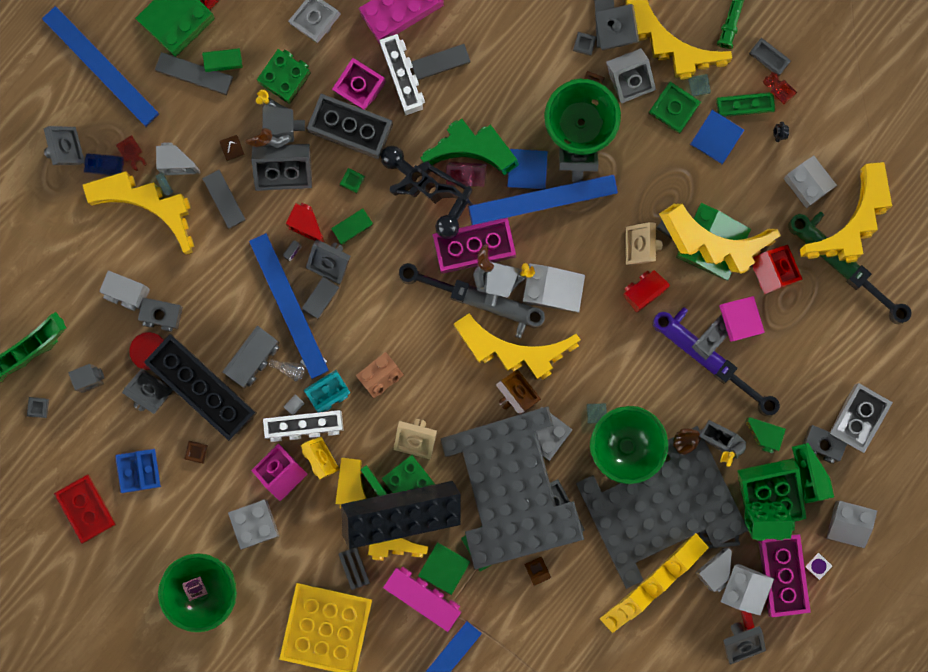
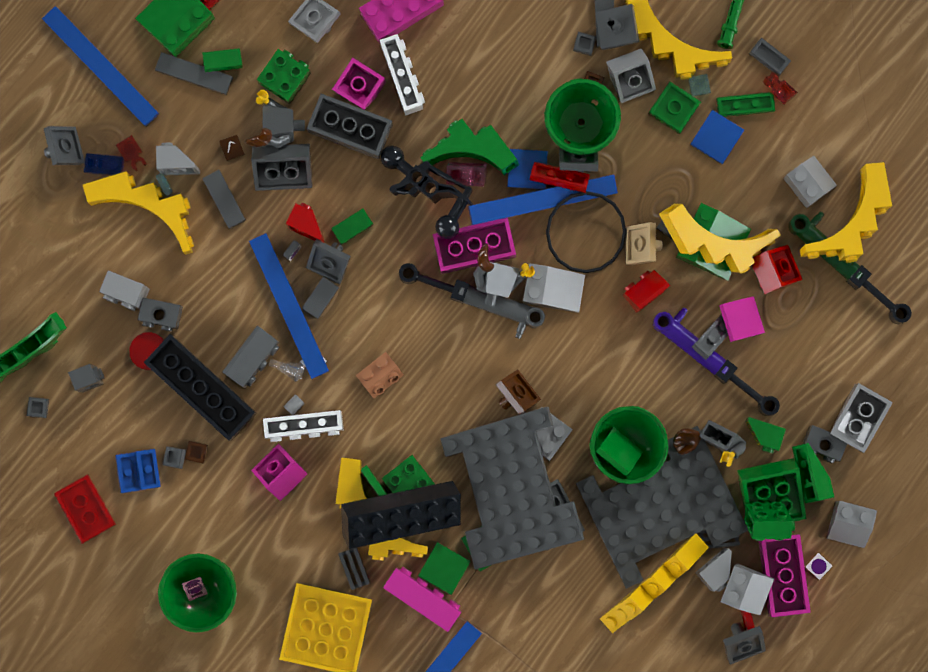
dark grey tile [122,369,173,414] -> none
light grey brick [228,500,279,549] -> none
yellow hinge [300,436,340,479] -> none
teal bracket [304,370,350,413] -> none
green tile [340,168,365,194] -> none
tan tile [393,419,437,459] -> none
dark grey tile [411,44,470,80] -> none
yellow arch [453,313,581,380] -> none
reddish brown slope [524,556,551,586] -> none
clear light blue tile [587,403,607,424] -> none
black plate [773,121,789,142] -> none
none -> dark grey tile [163,446,186,469]
none -> red tile [530,162,590,193]
none -> black piece [546,191,627,273]
none -> green tile [596,427,644,476]

